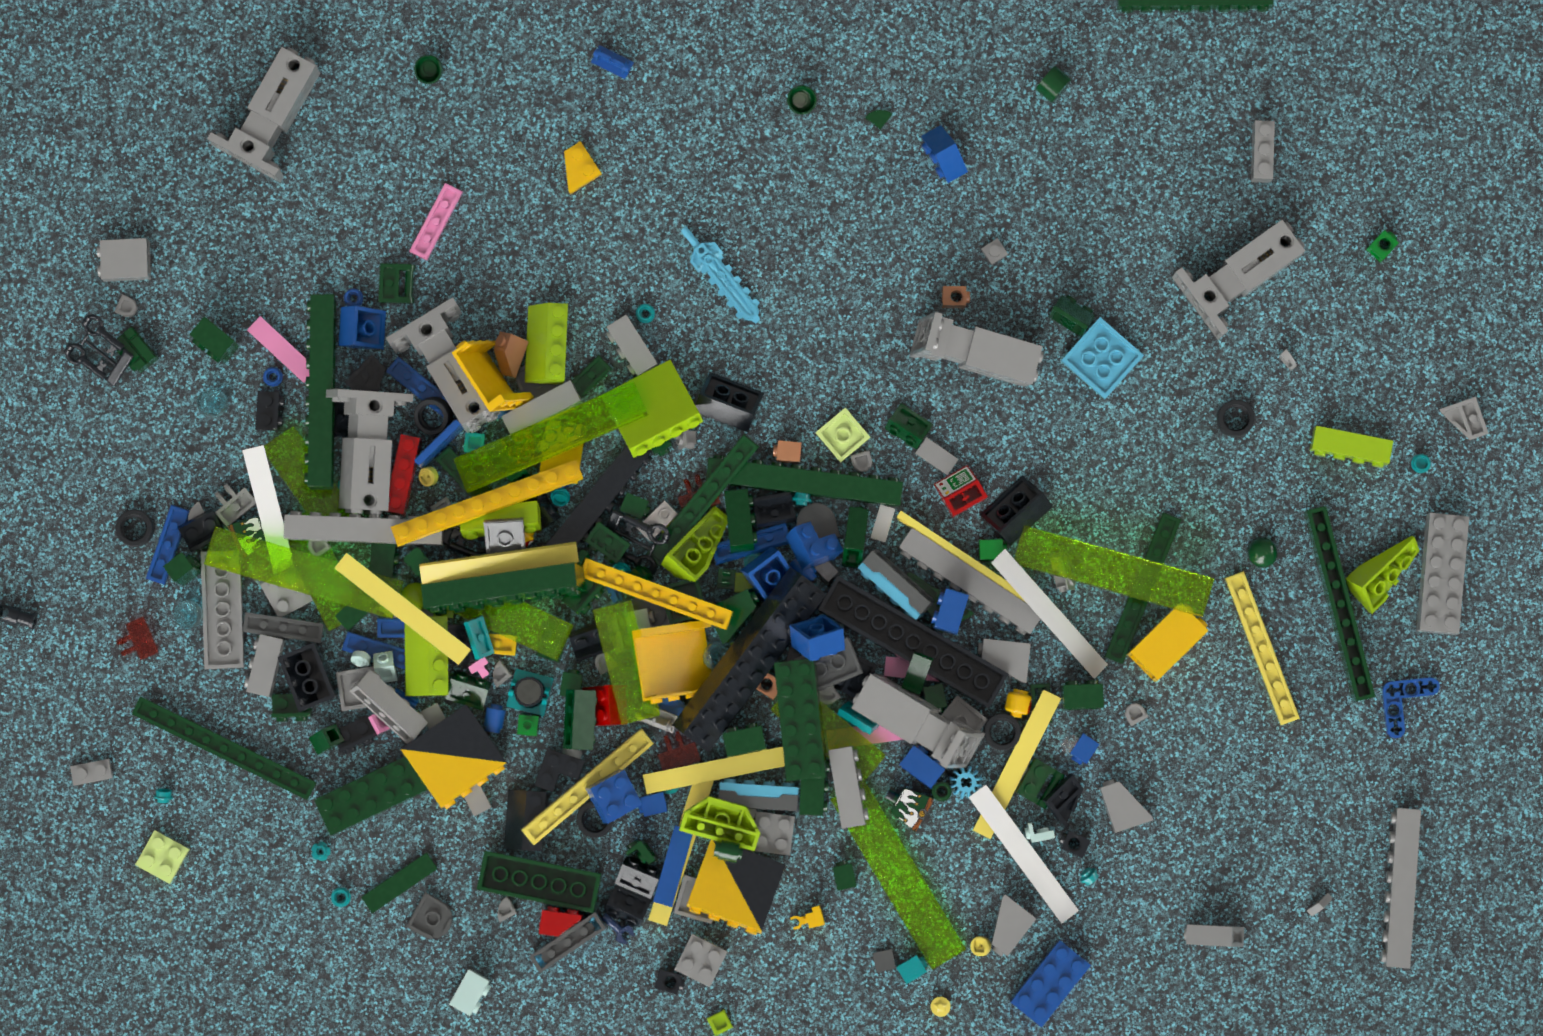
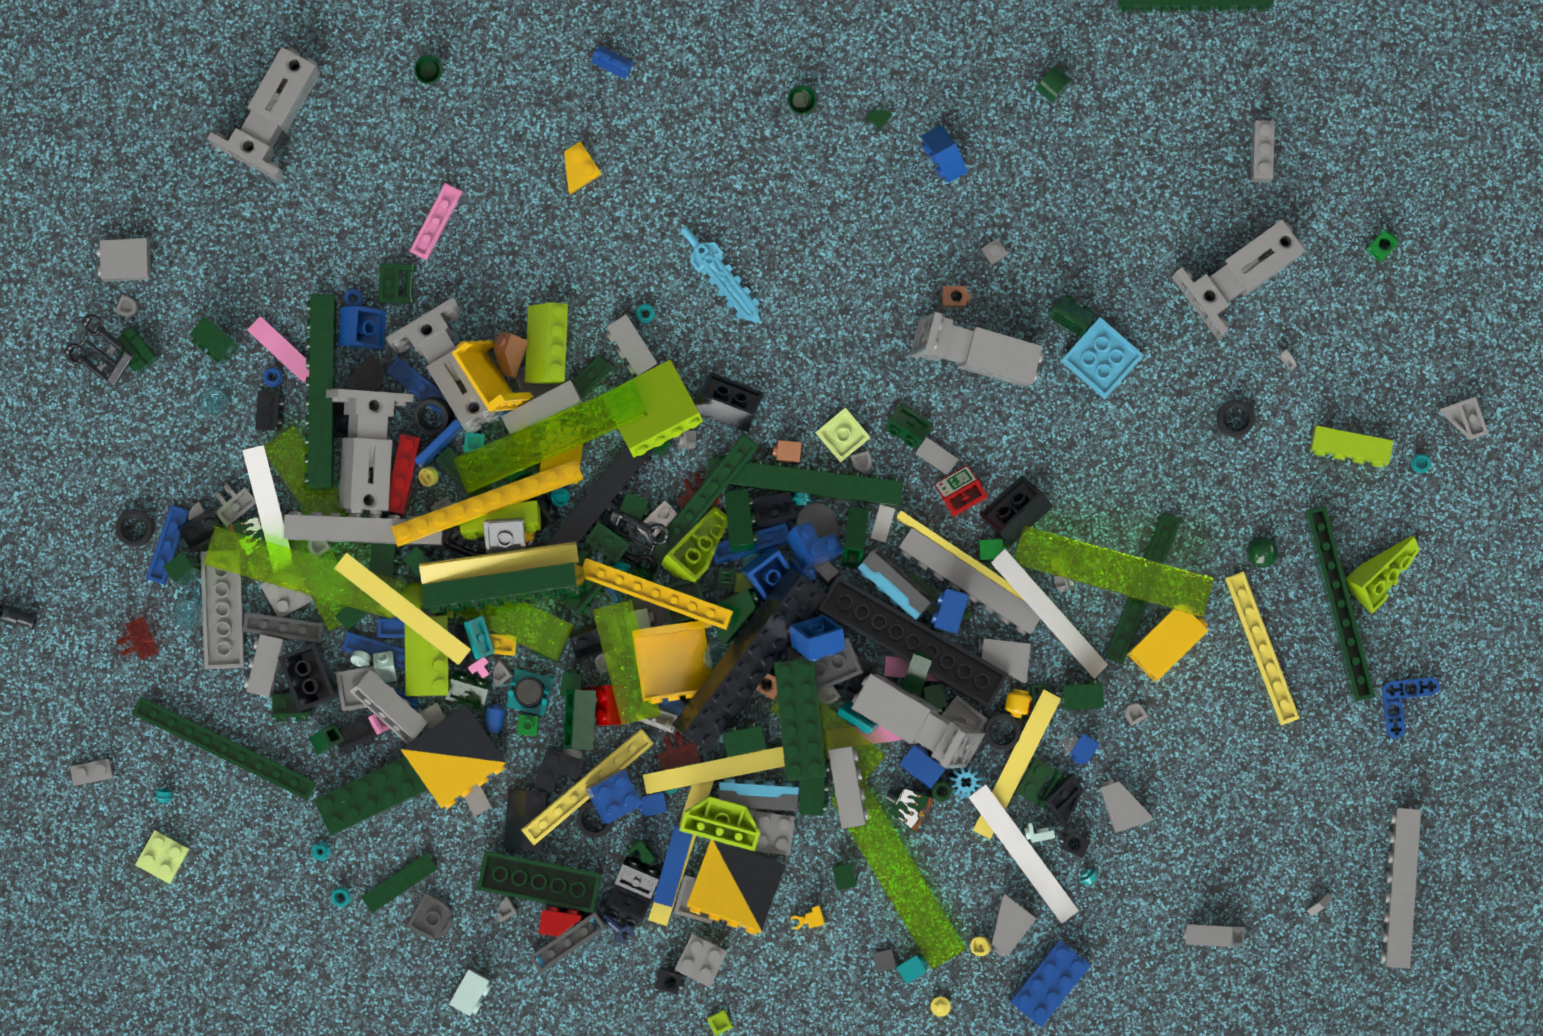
dark green brick [714,840,743,863] -> none
light grey brick [1416,513,1469,635] -> none

